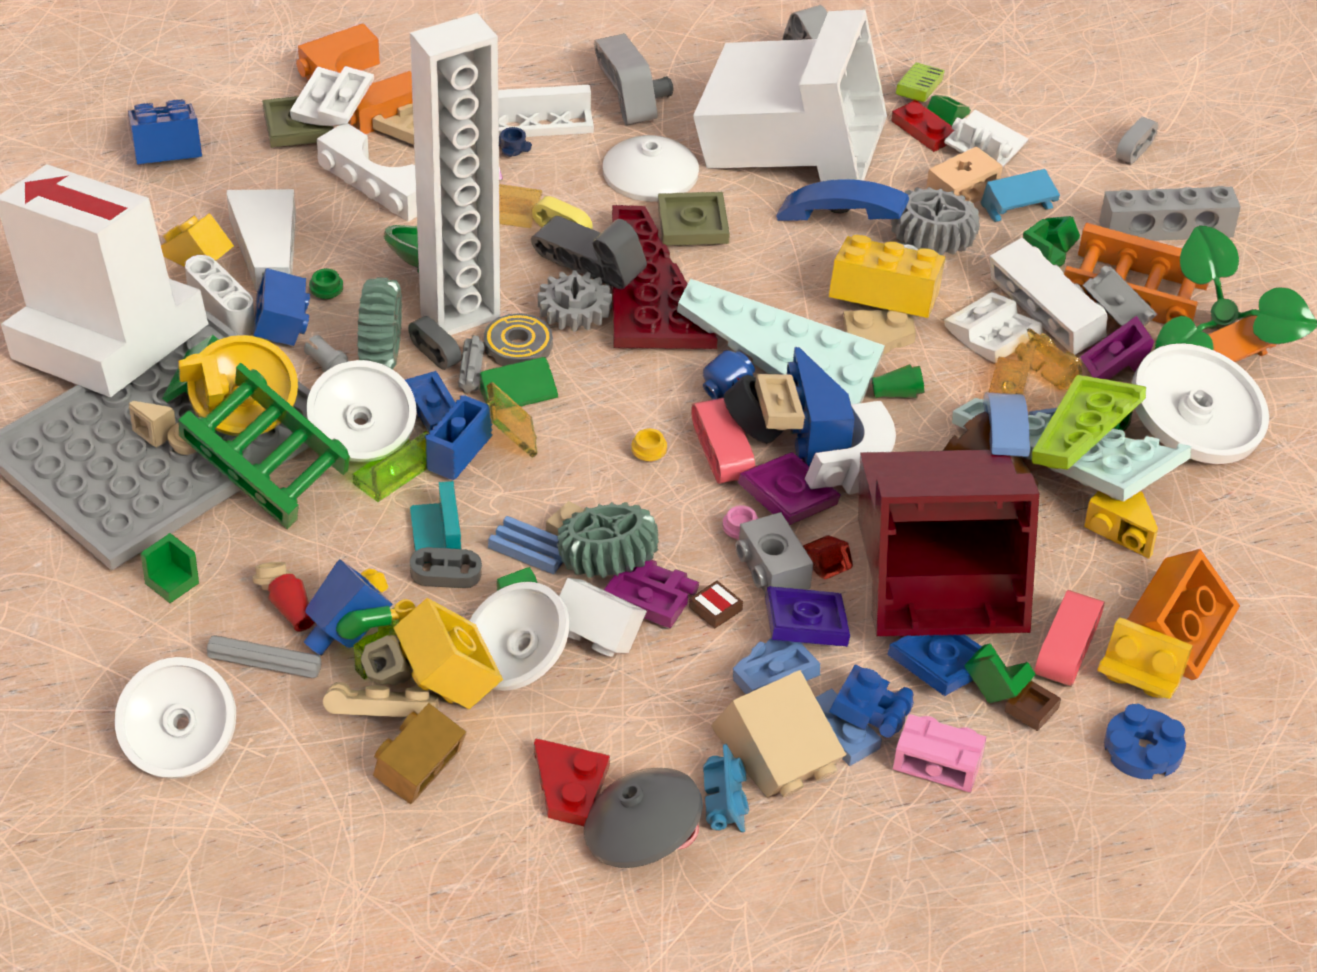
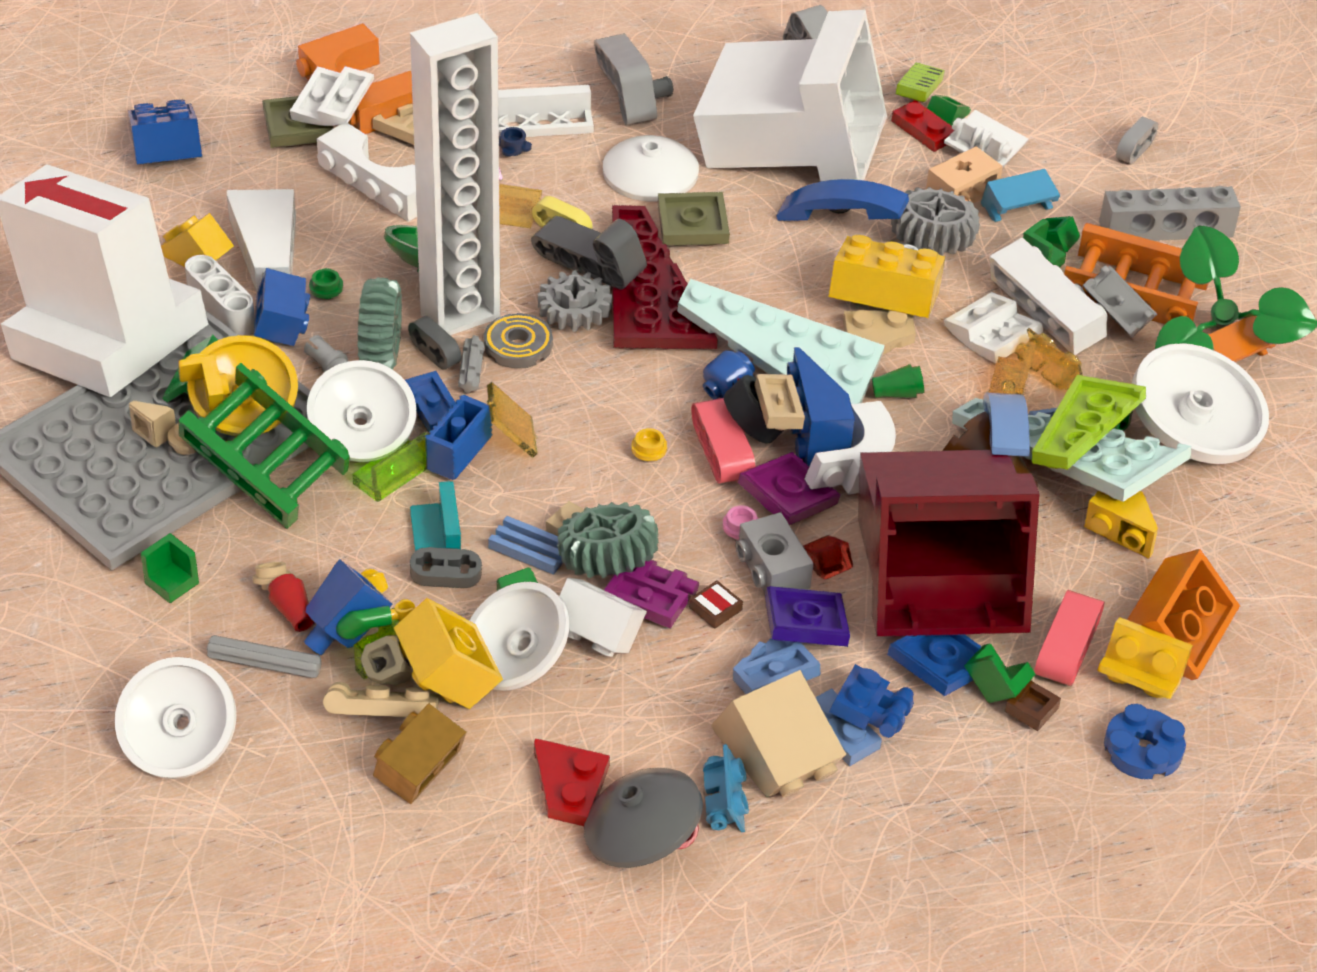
green slope [480,357,558,413] -> none
bright pink brick [893,714,987,793] -> none
magenta slope [1080,316,1154,380] -> none

